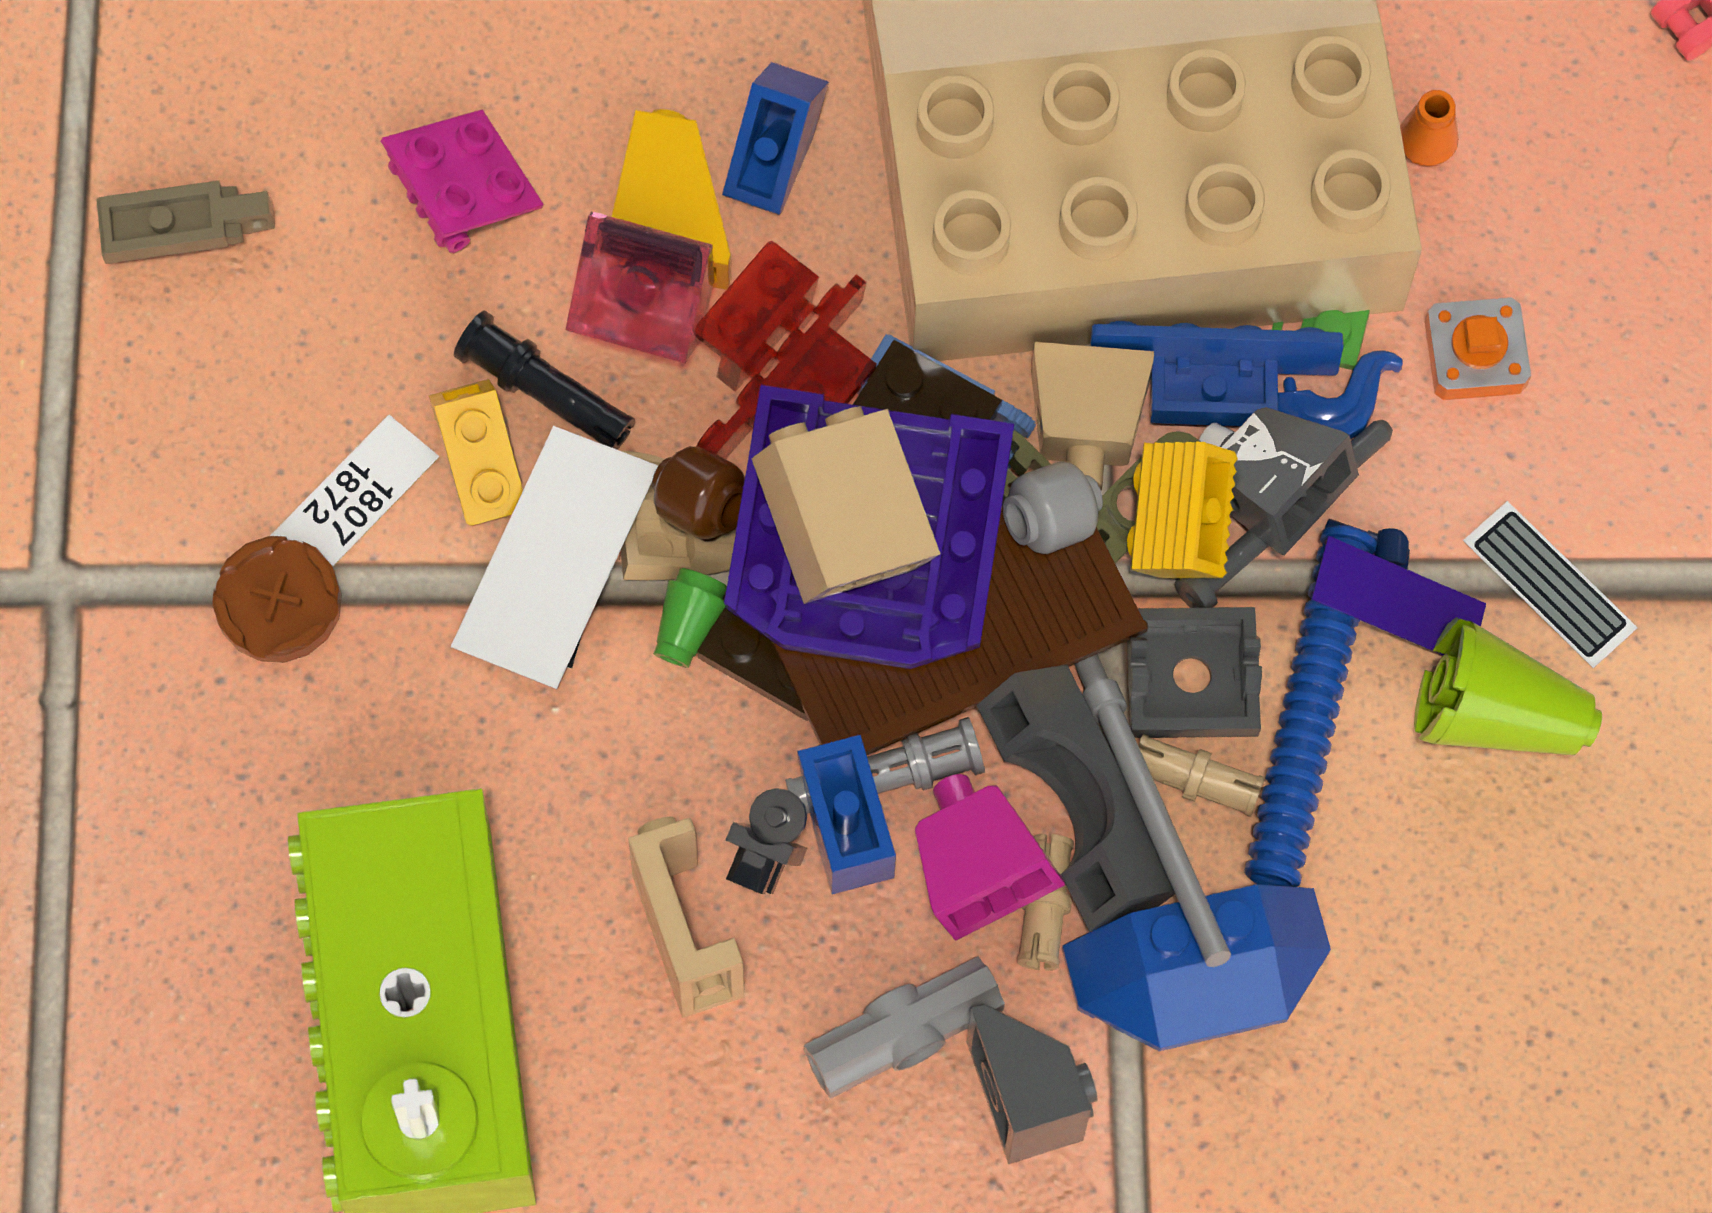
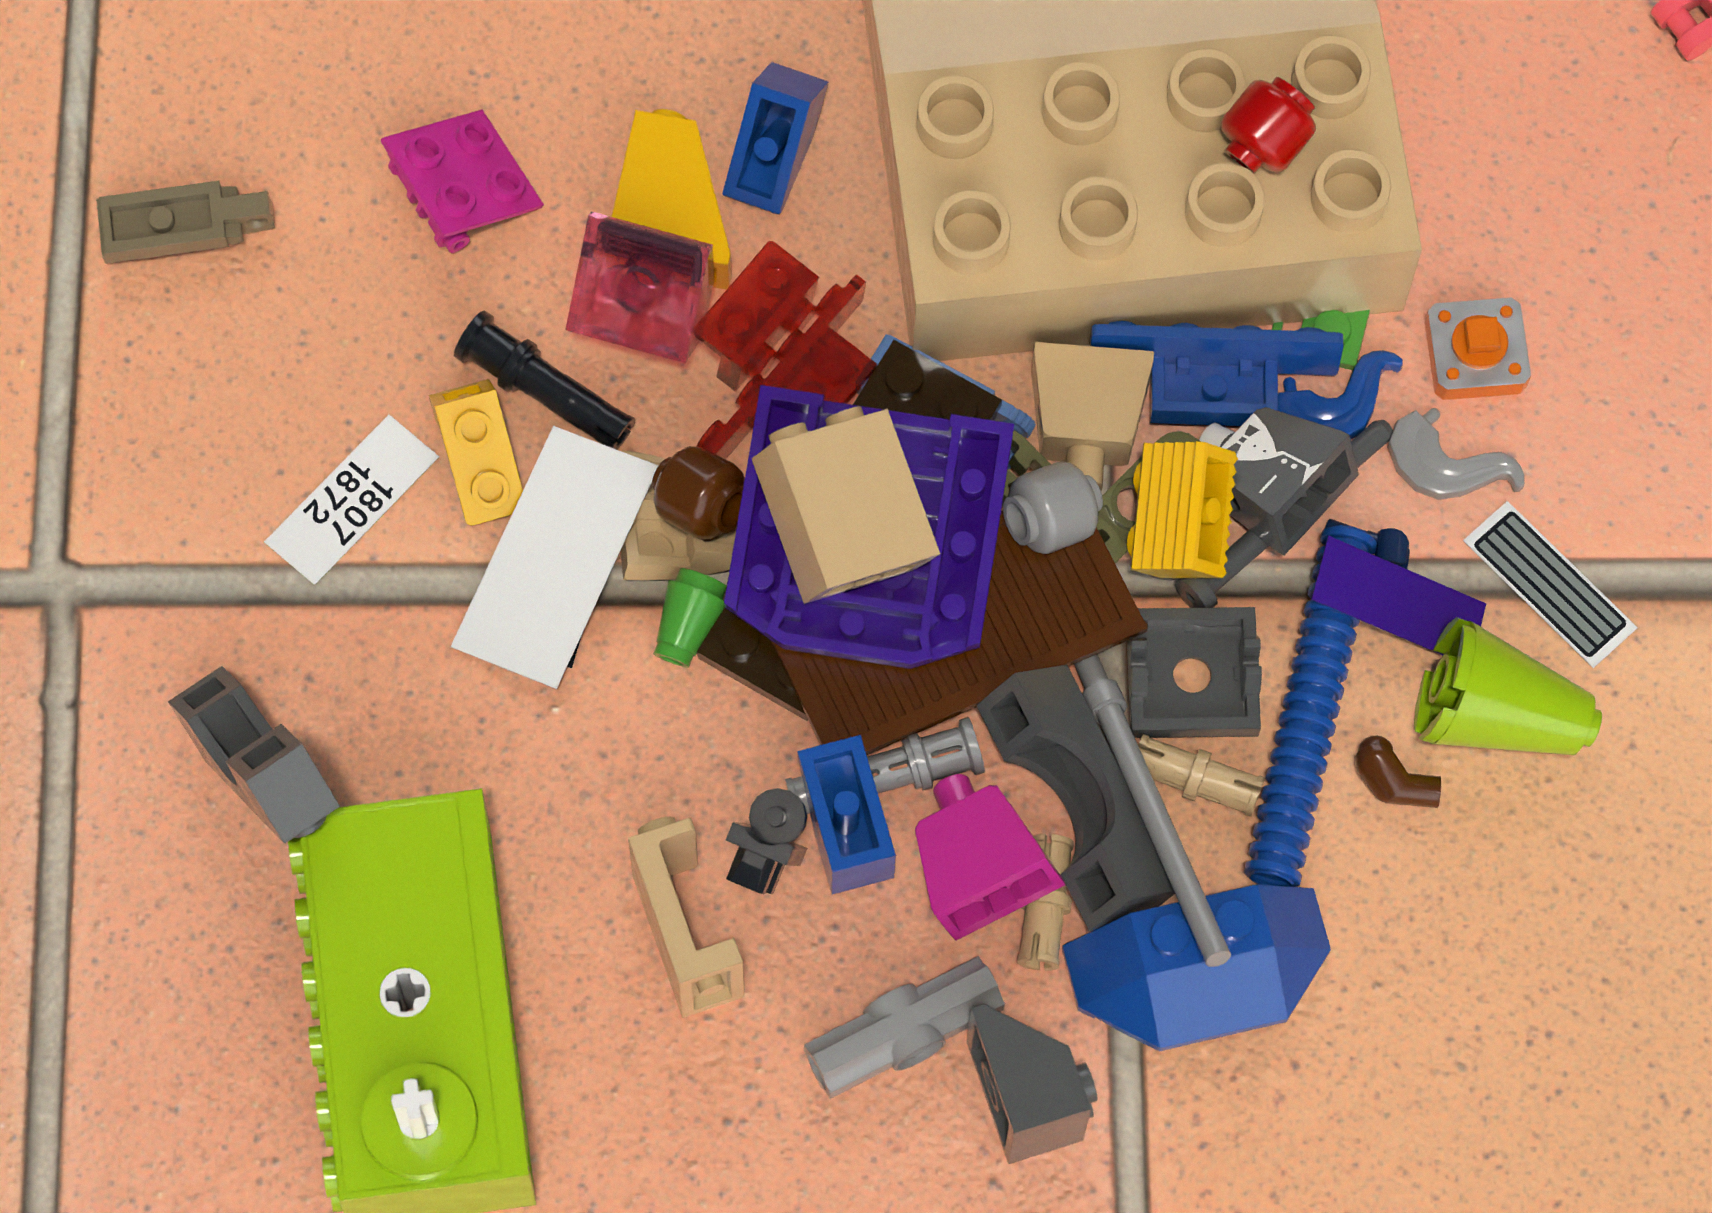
dark orange tile [212,536,342,663] -> none
orange cone [1400,90,1459,166] -> none
none -> dark grey arch [168,666,340,844]
none -> red head [1221,76,1316,174]
none -> reddish brown arm [1355,735,1441,808]
none -> light grey piece [1387,408,1524,500]

